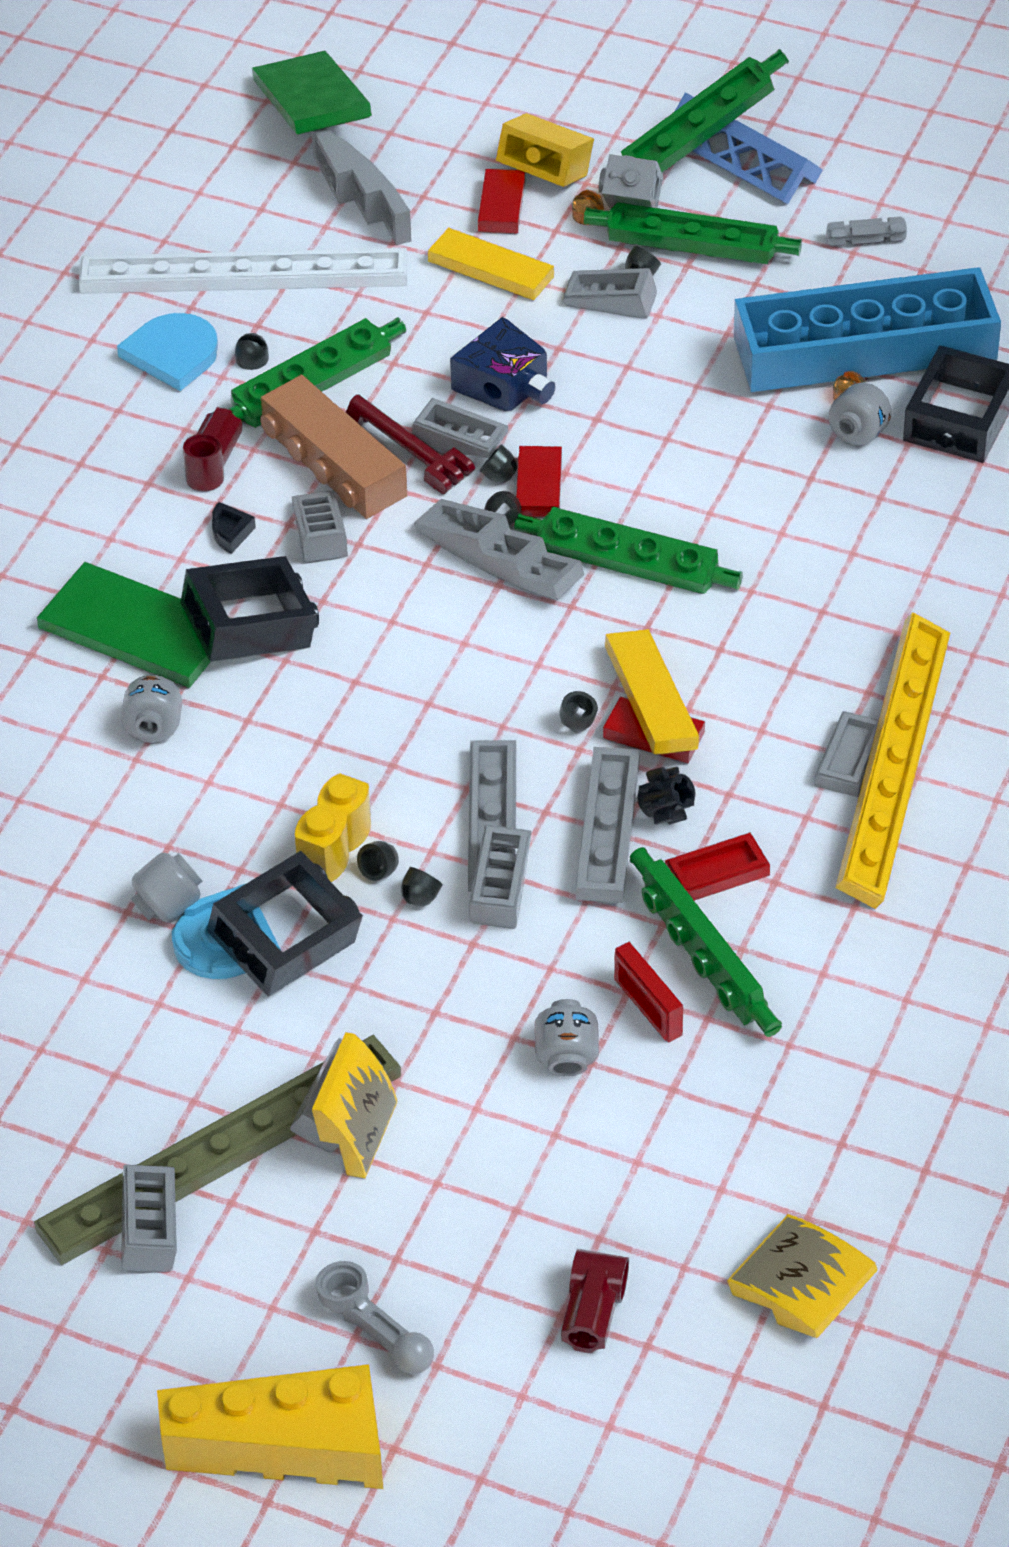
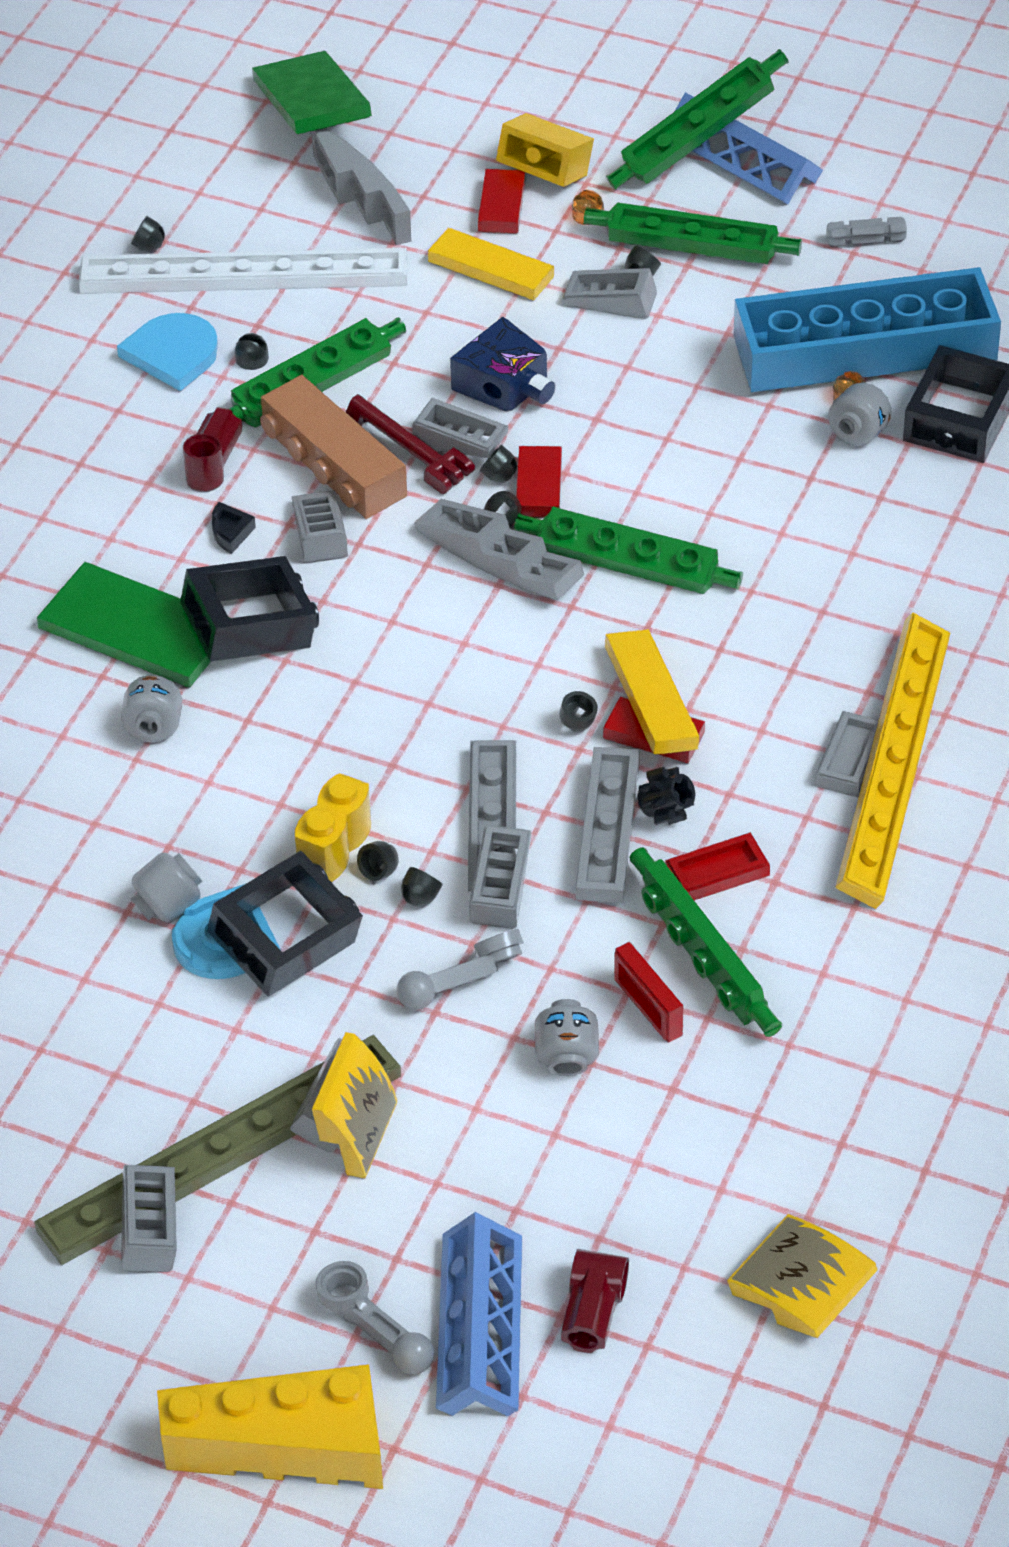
light grey head [599,154,663,208] -> none
none -> pearl dark grey hinge [131,215,165,252]
none -> light grey piece [396,929,524,1010]
none -> medium blue fence [436,1212,522,1416]

